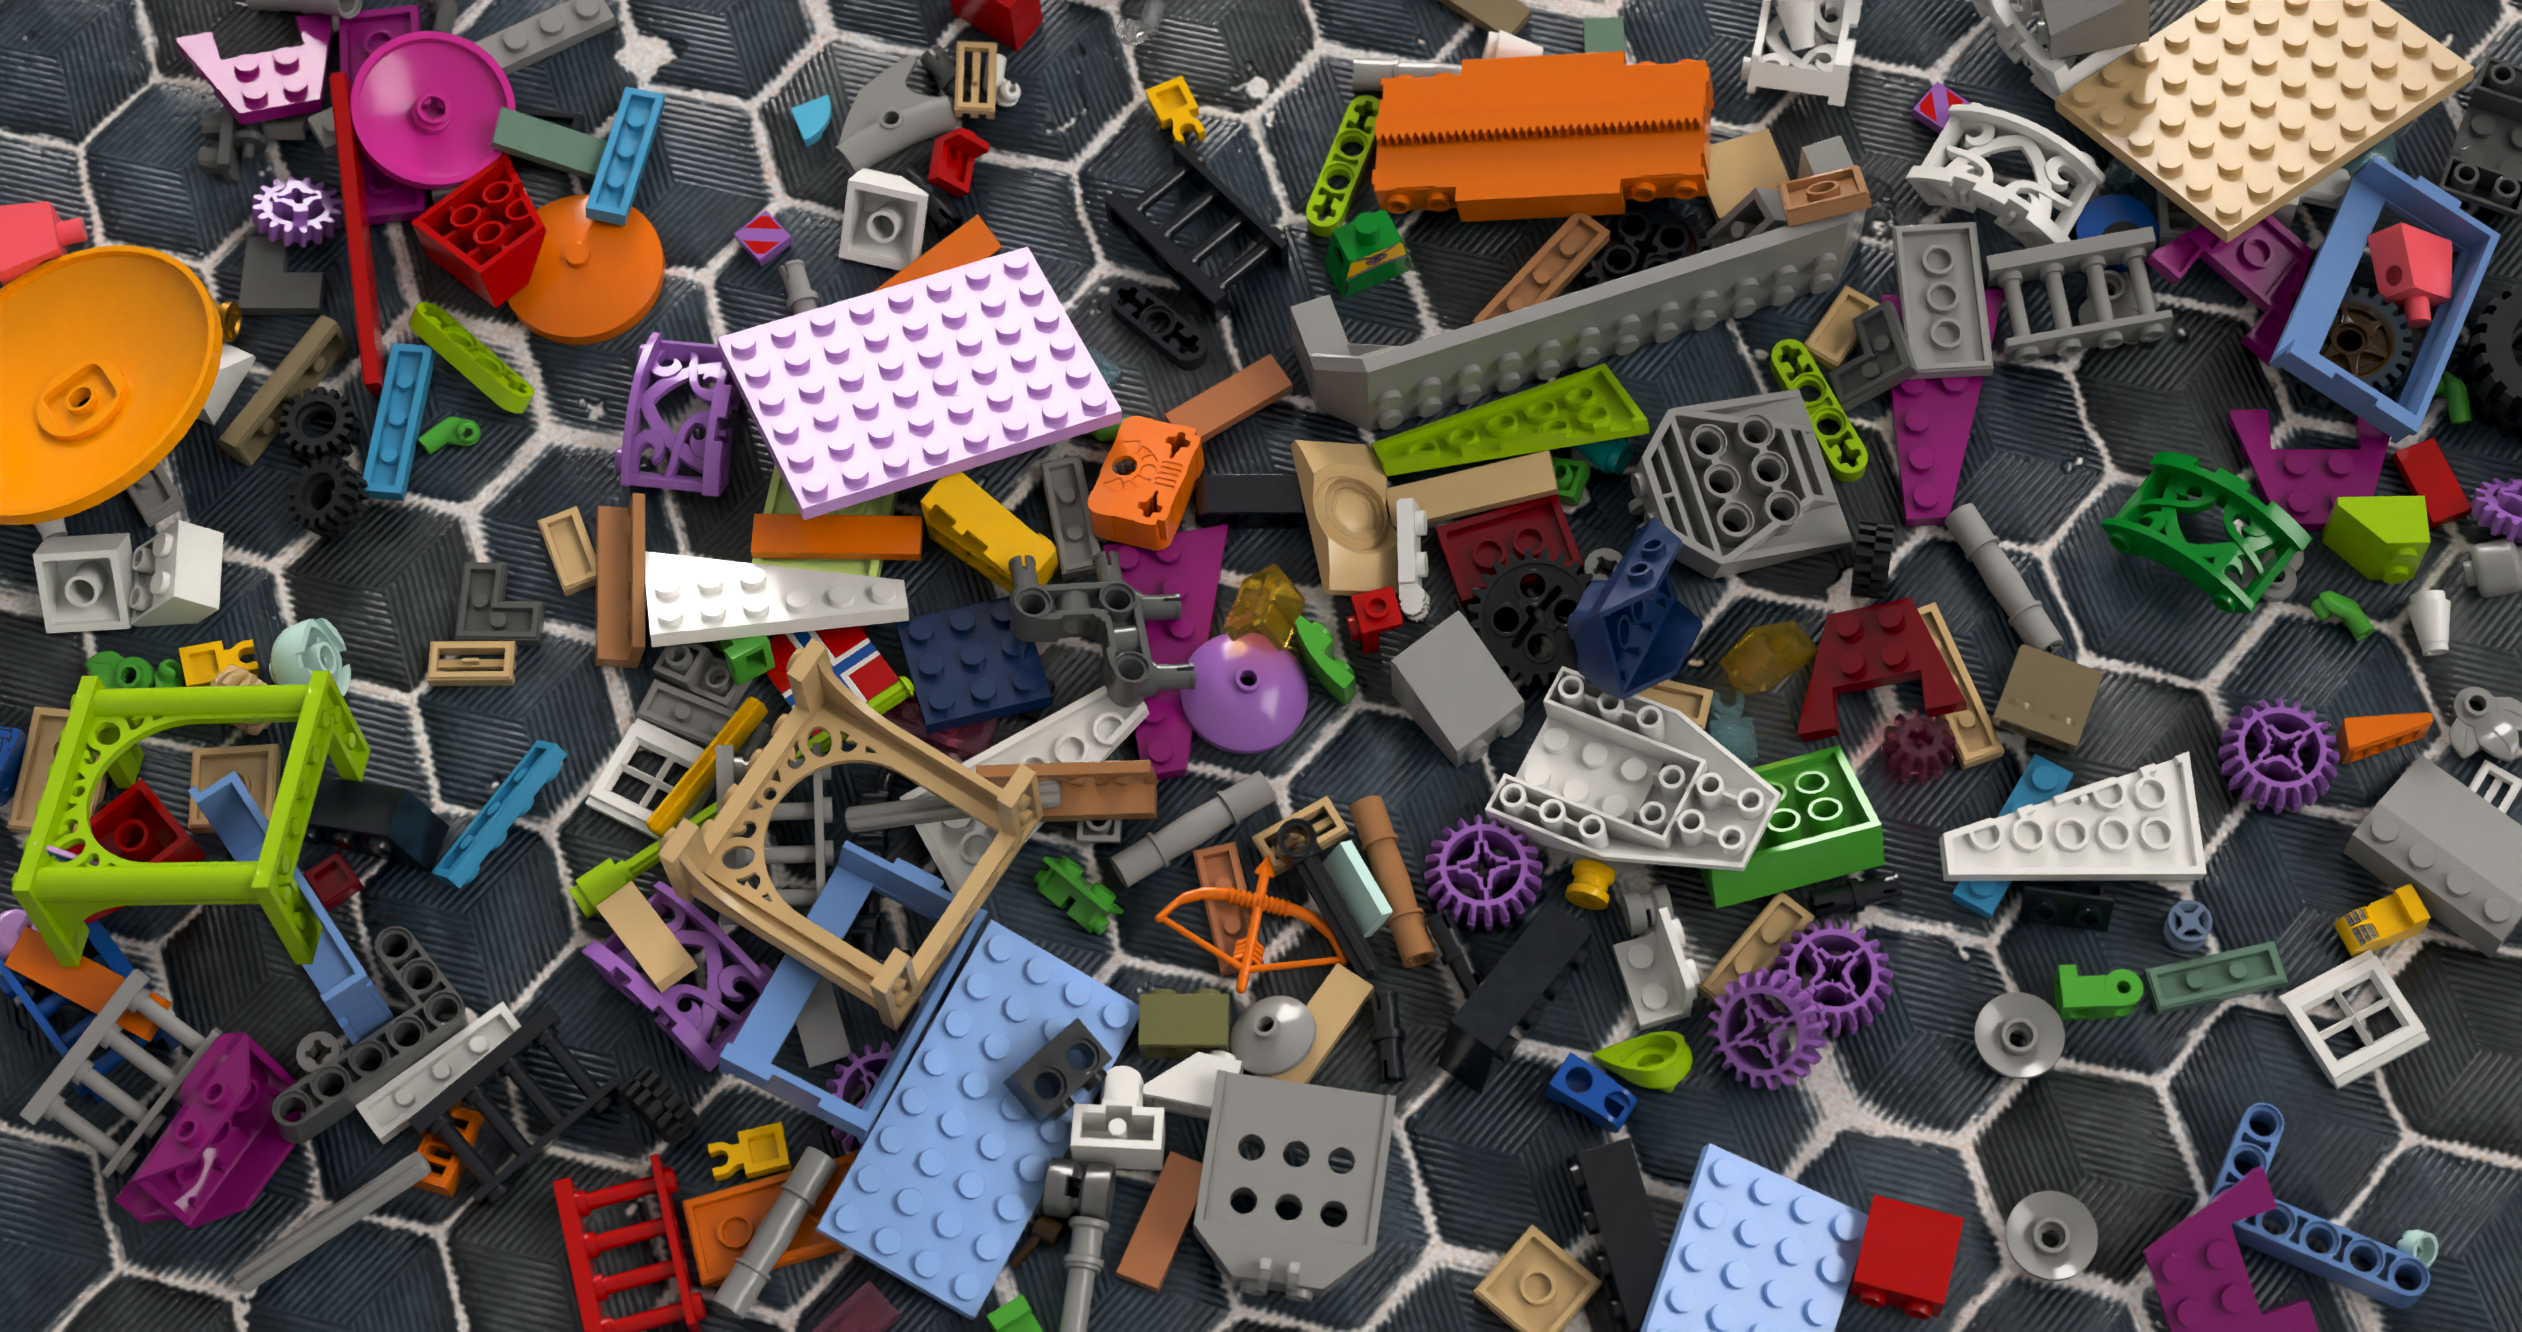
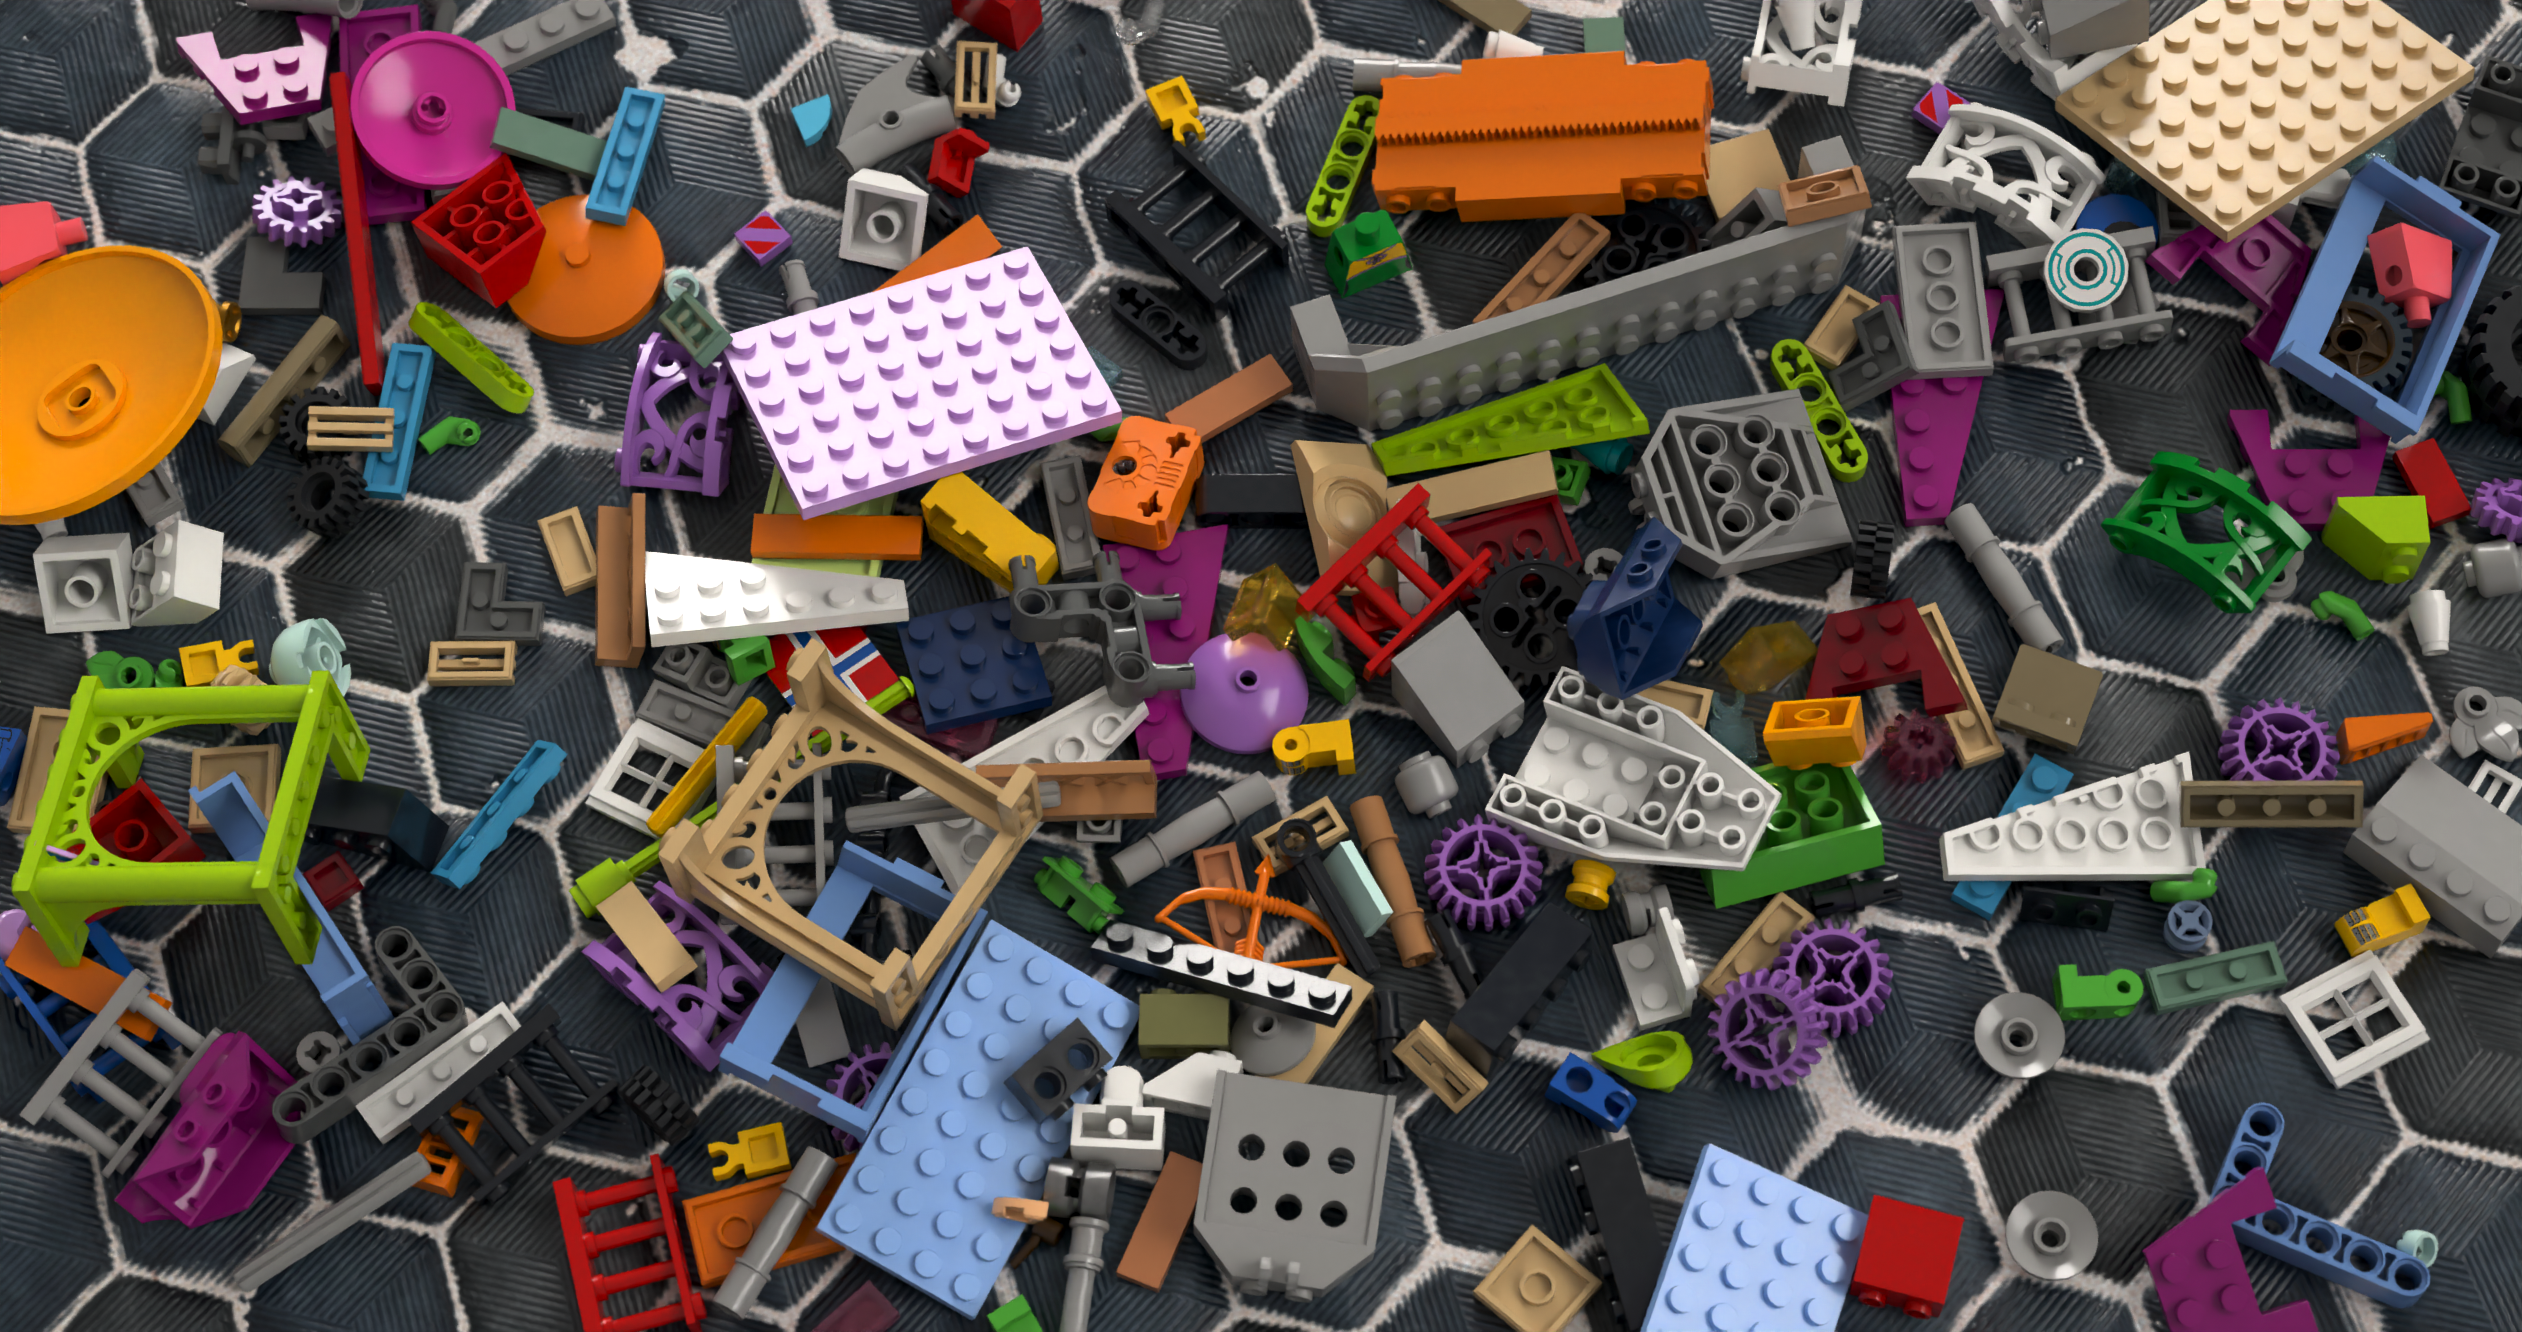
none -> tan tile [307,406,395,452]
none -> sand green tile [658,290,733,369]
none -> light aqua hinge [664,269,699,302]
none -> light nougat tile [991,1197,1049,1224]
none -> plate [1091,919,1352,1028]
none -> yellow leg [1272,719,1356,775]
none -> red fence [1295,483,1492,682]
none -> tan tile [1392,1020,1489,1114]
none -> light grey head [1395,751,1459,819]
none -> light orange slope [1763,696,1867,770]
none -> white tile [2043,228,2129,313]
none -> bright green arm [2150,868,2218,903]
none -> dark tan brick [2179,780,2364,827]

